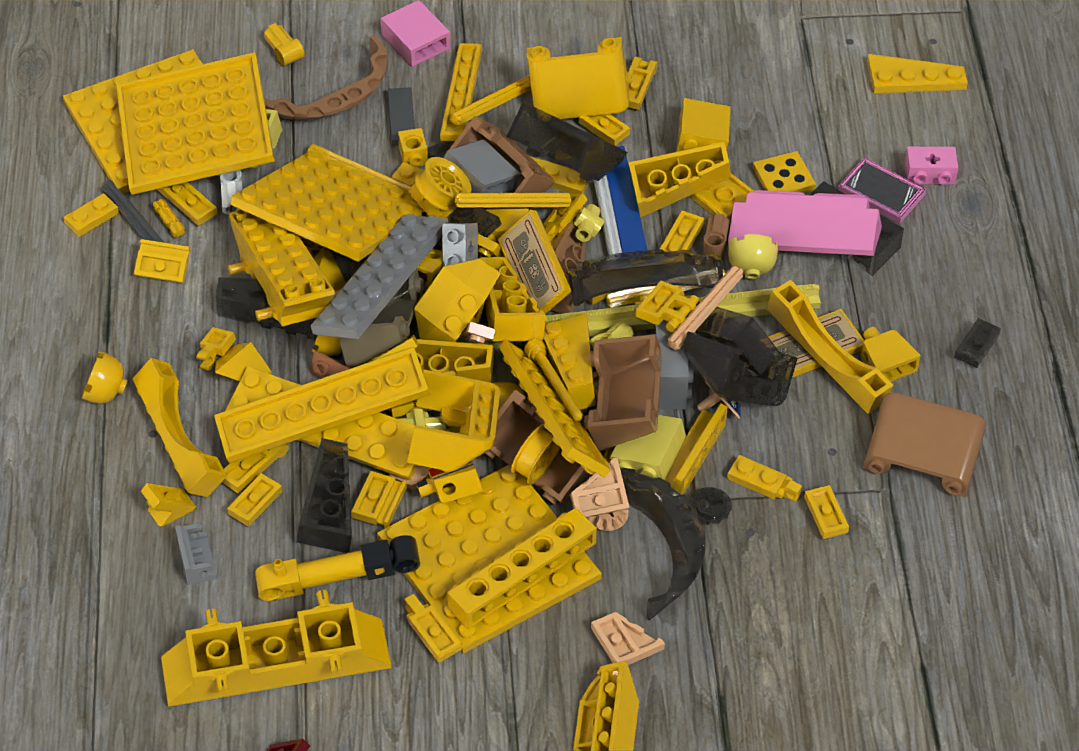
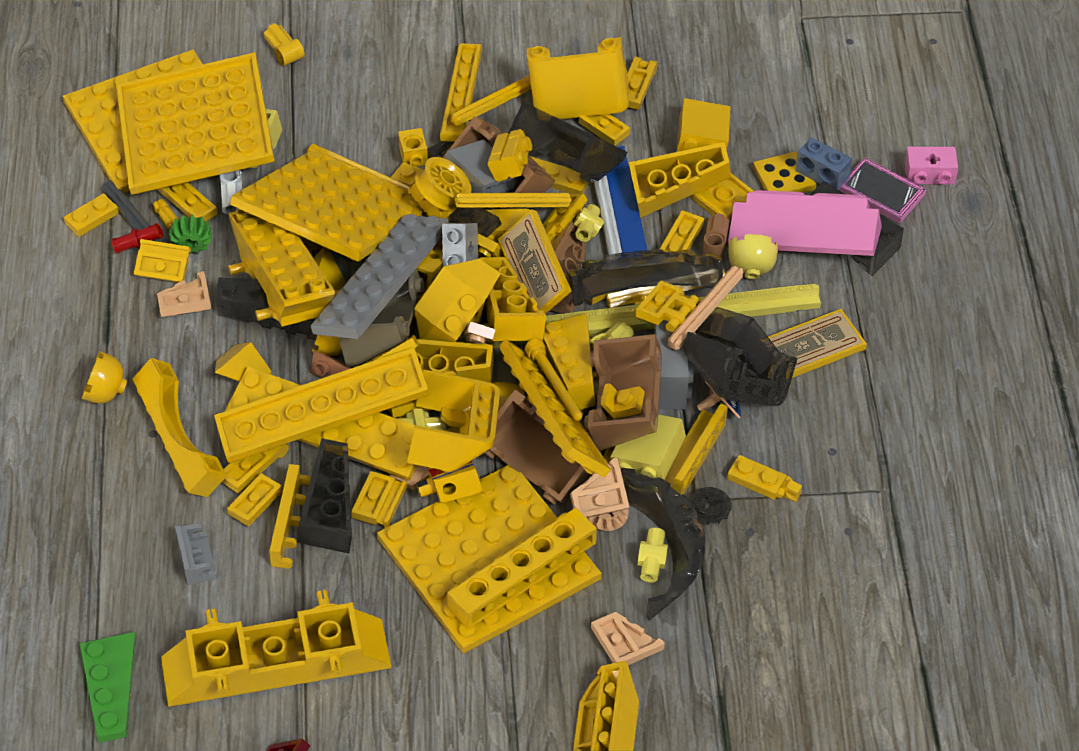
yellow slope [141,483,196,527] -> none
yellow plate [196,327,236,371] -> none
yellow piece [255,535,420,601] -> none
medium nougat windscreen [264,35,387,120] -> none
bright pink brick [380,0,450,67] -> none
dark grey tile [388,87,415,146] -> none
yellow hinge [404,594,462,663] -> none
yellow wheel [511,424,560,485] -> none
yellow arch [766,279,894,414] -> none
yellow plate [804,485,849,539] -> none
yellow torso [861,327,921,382] -> none
medium nougat windscreen [863,392,986,497] -> none
yellow wing [867,54,968,93] -> none
clear smoke plate [954,318,1001,368] -> none
none -> bright green wing [80,632,136,743]
none -> red pin [111,223,163,254]
none -> light nougat wing [157,271,211,317]
none -> bright green gear [169,214,212,254]
none -> yellow hinge [269,464,311,568]
none -> yellow brick [487,129,532,182]
none -> yellow bracket [601,383,645,419]
none -> light yellow axle [638,527,668,583]
none -> sand blue brick [795,137,852,192]

